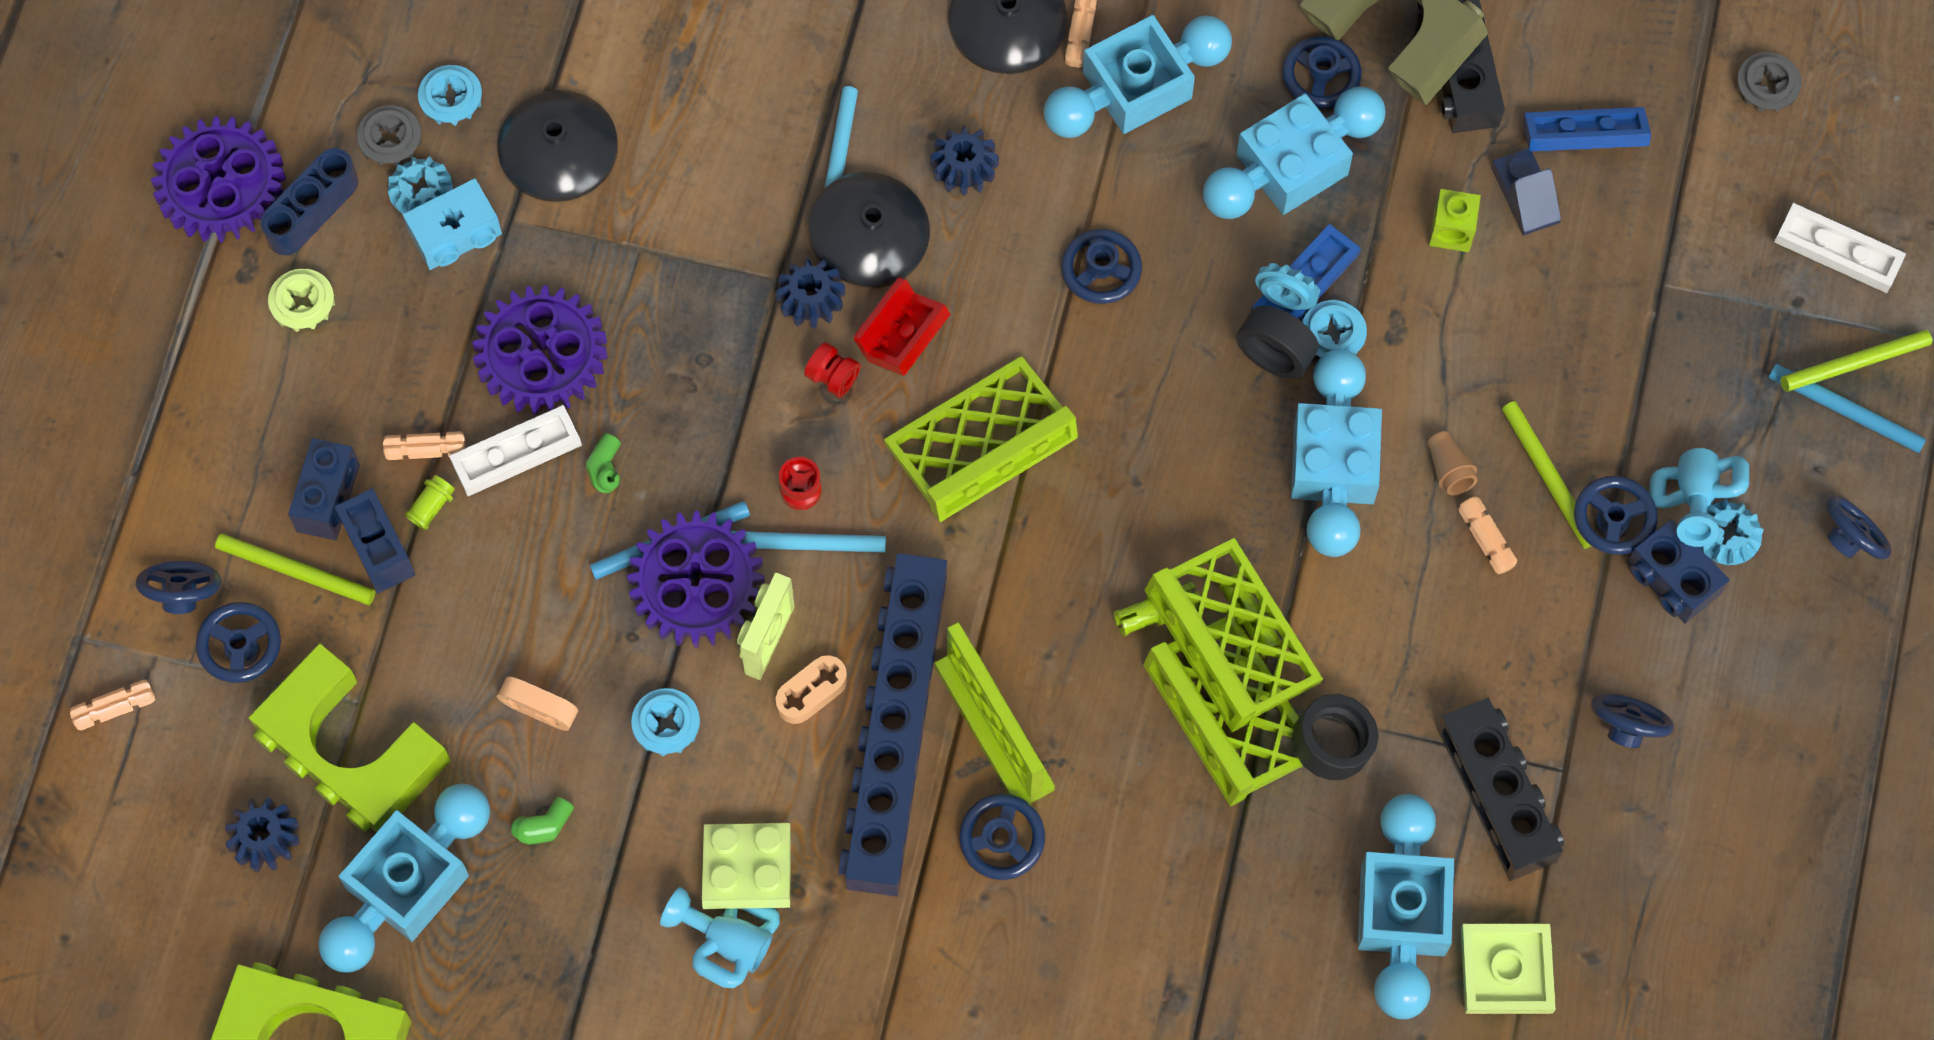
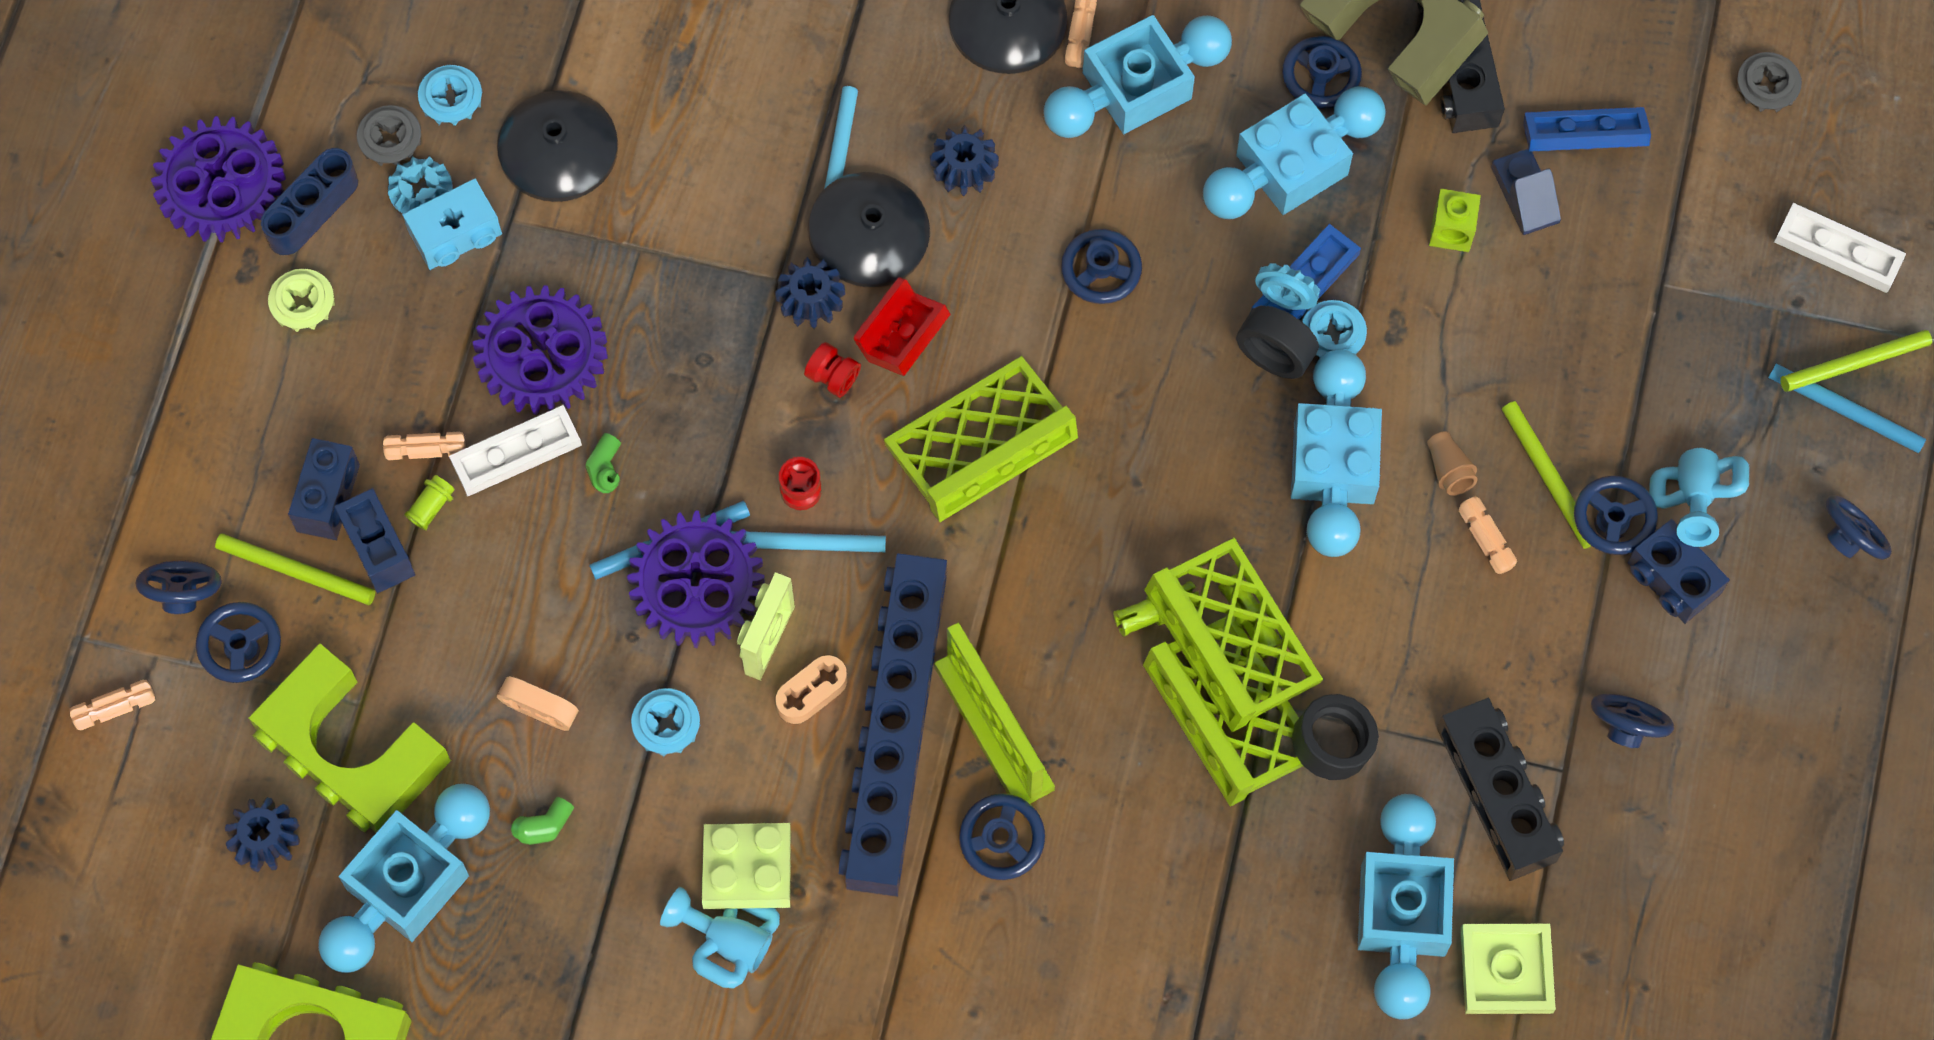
medium azure gear [1699,499,1764,565] -> none

